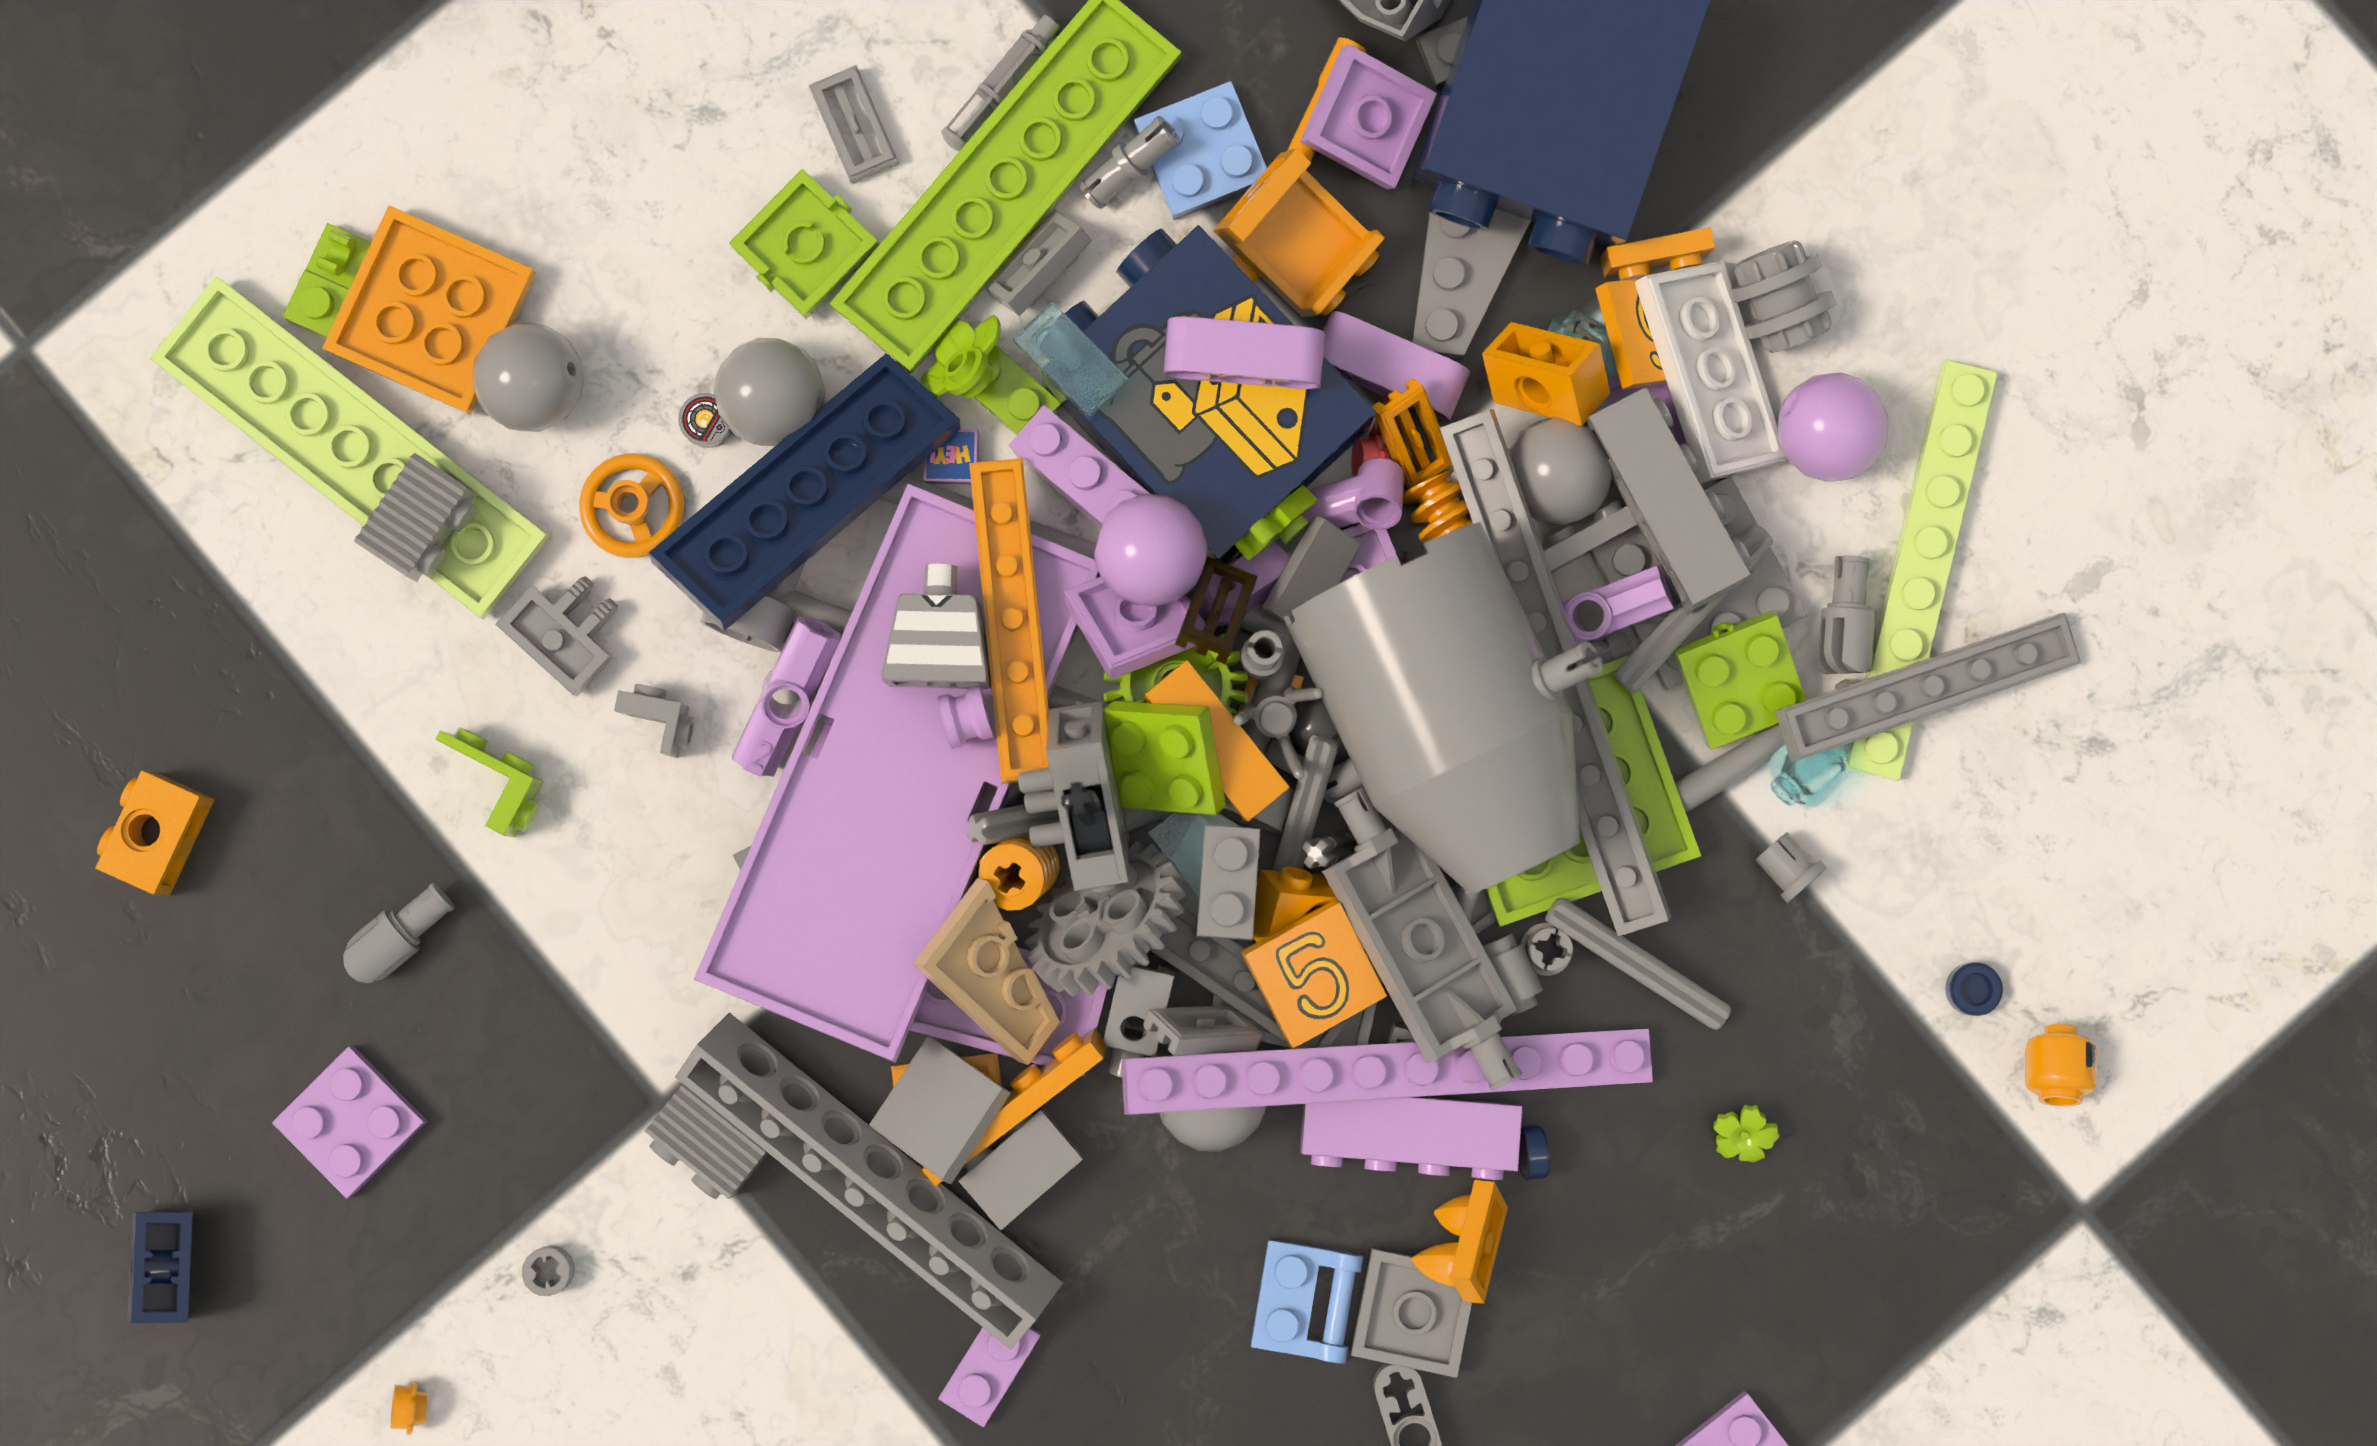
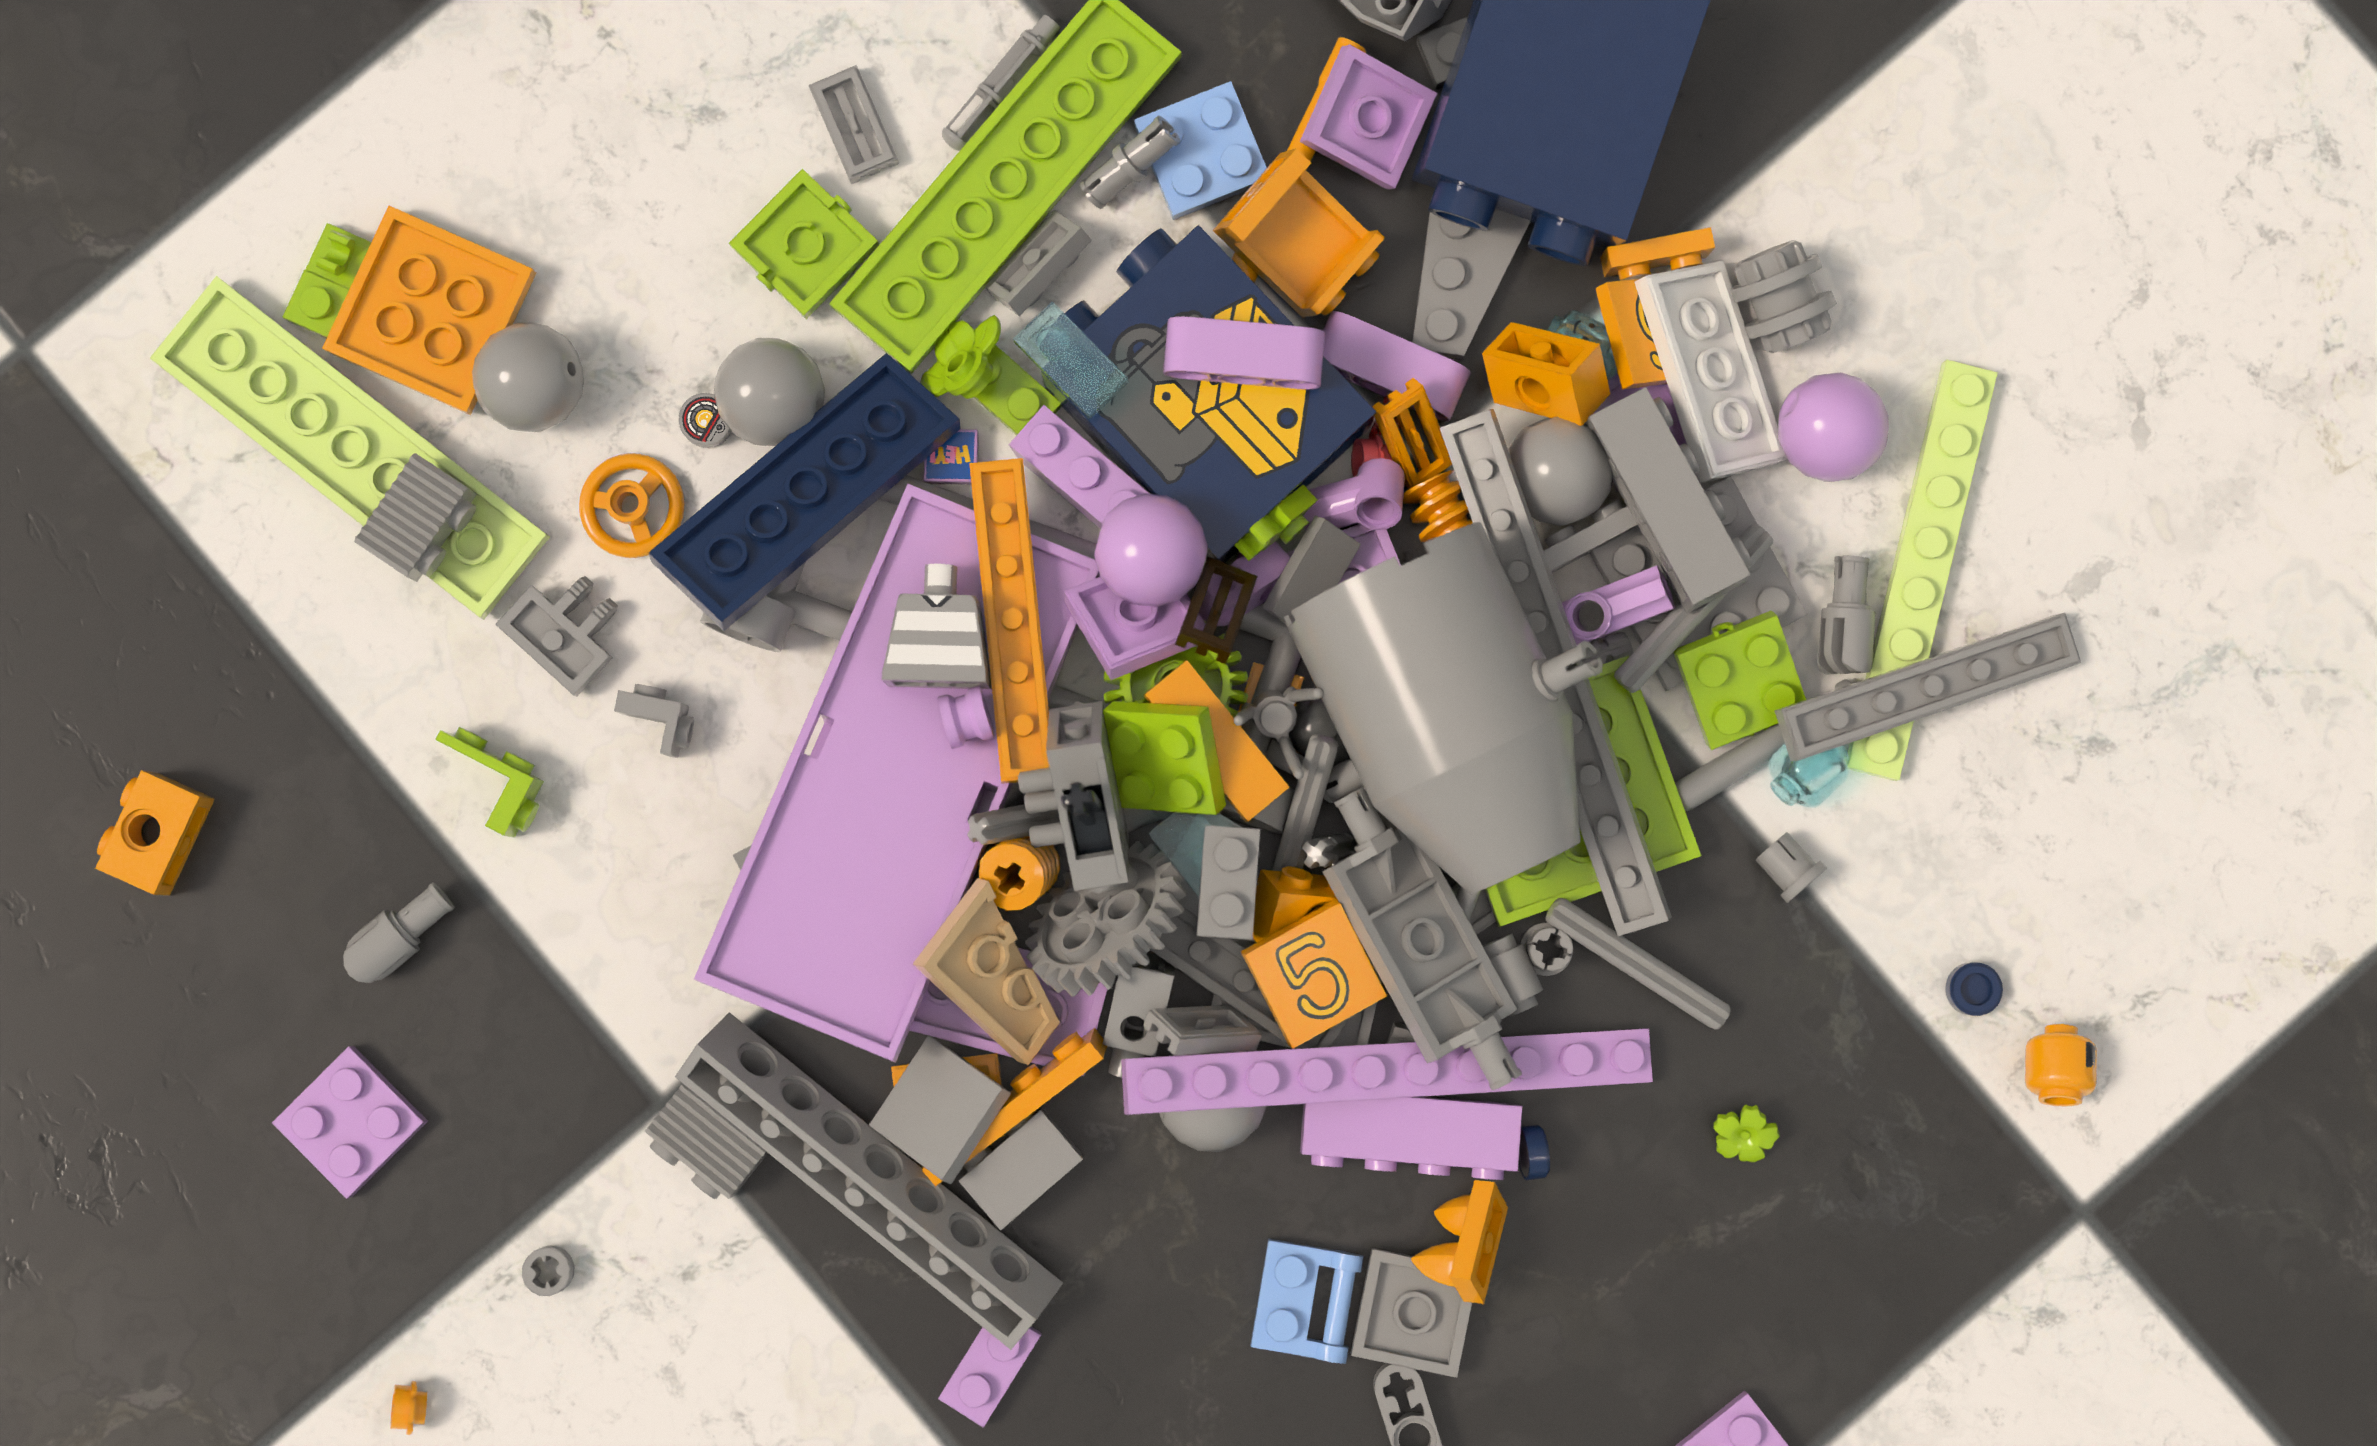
dark blue brick [128,1212,193,1323] -> none
lavender piece [732,616,841,777] -> none
light grey pin [1241,630,1284,680] -> none

